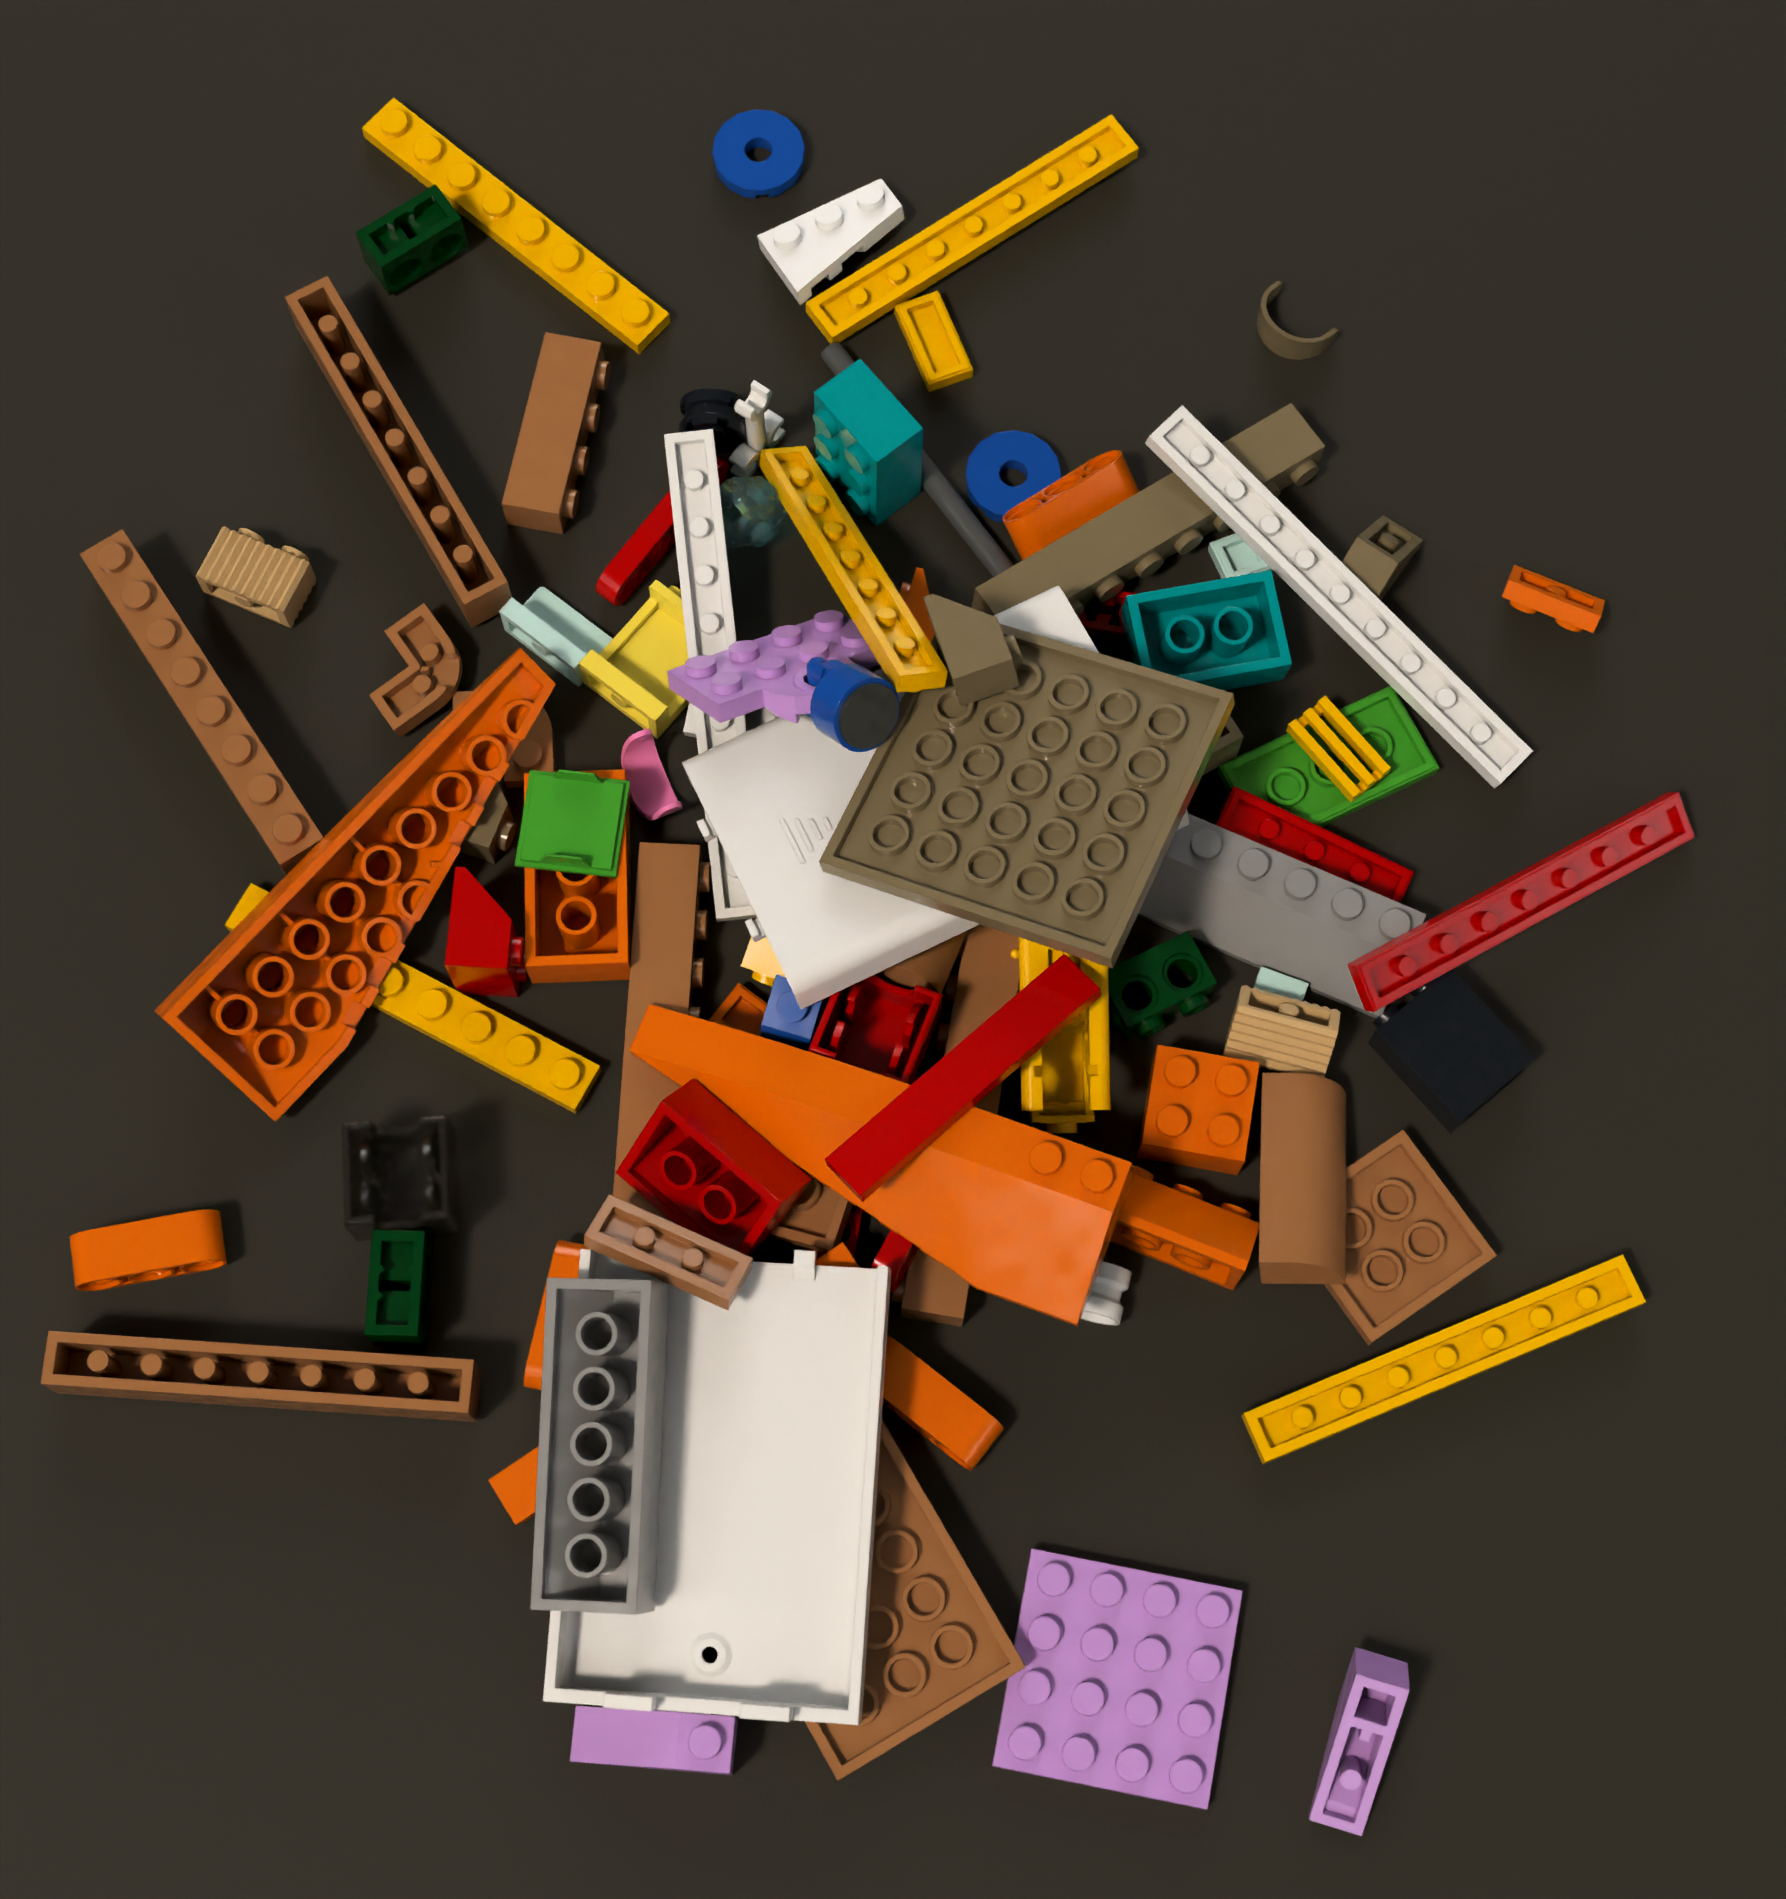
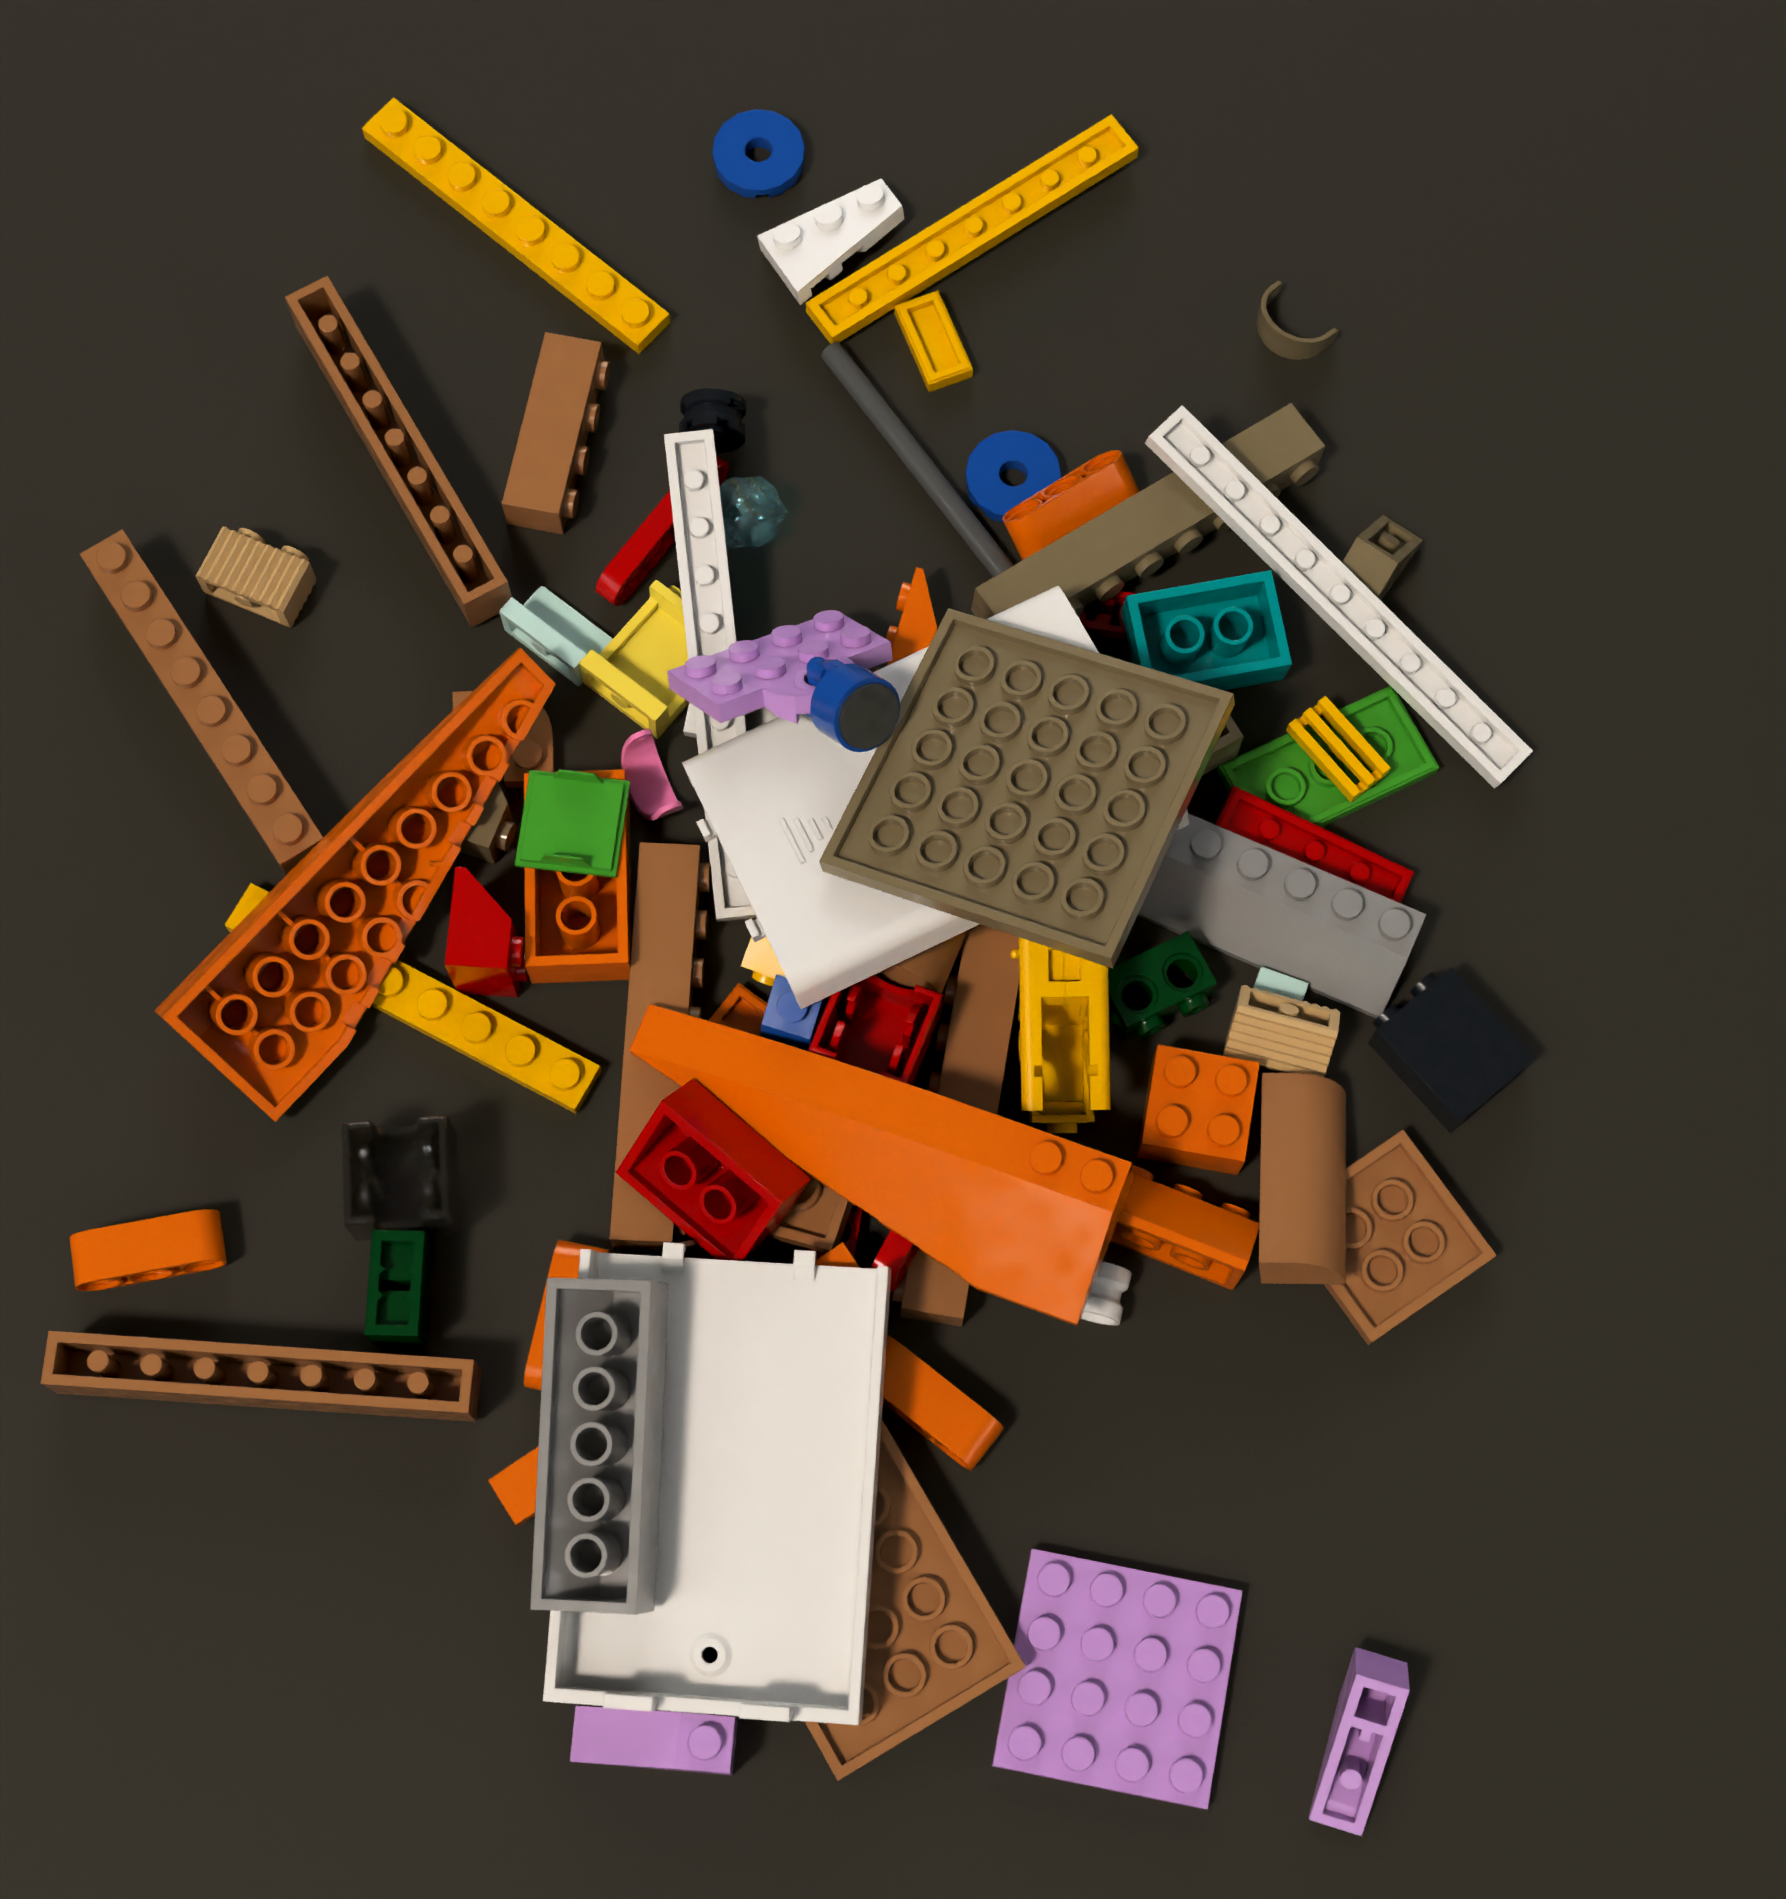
dark green brick [355,184,469,296] -> none
medium nougat plate [369,603,462,738] -> none
medium nougat plate [584,1194,753,1310] -> none
white bar [729,380,785,482] -> none
yellow plate [759,446,948,693] -> none
teal brick [813,359,923,526] -> none
red tile [825,954,1101,1202] -> none
dark tan slope [923,594,1023,706] -> none
light aqua tile [1208,533,1273,579] -> none
yellow plate [1241,1254,1646,1465] -> none
red tile [1347,792,1695,1012] -> none
orange plate [1502,565,1605,633] -> none

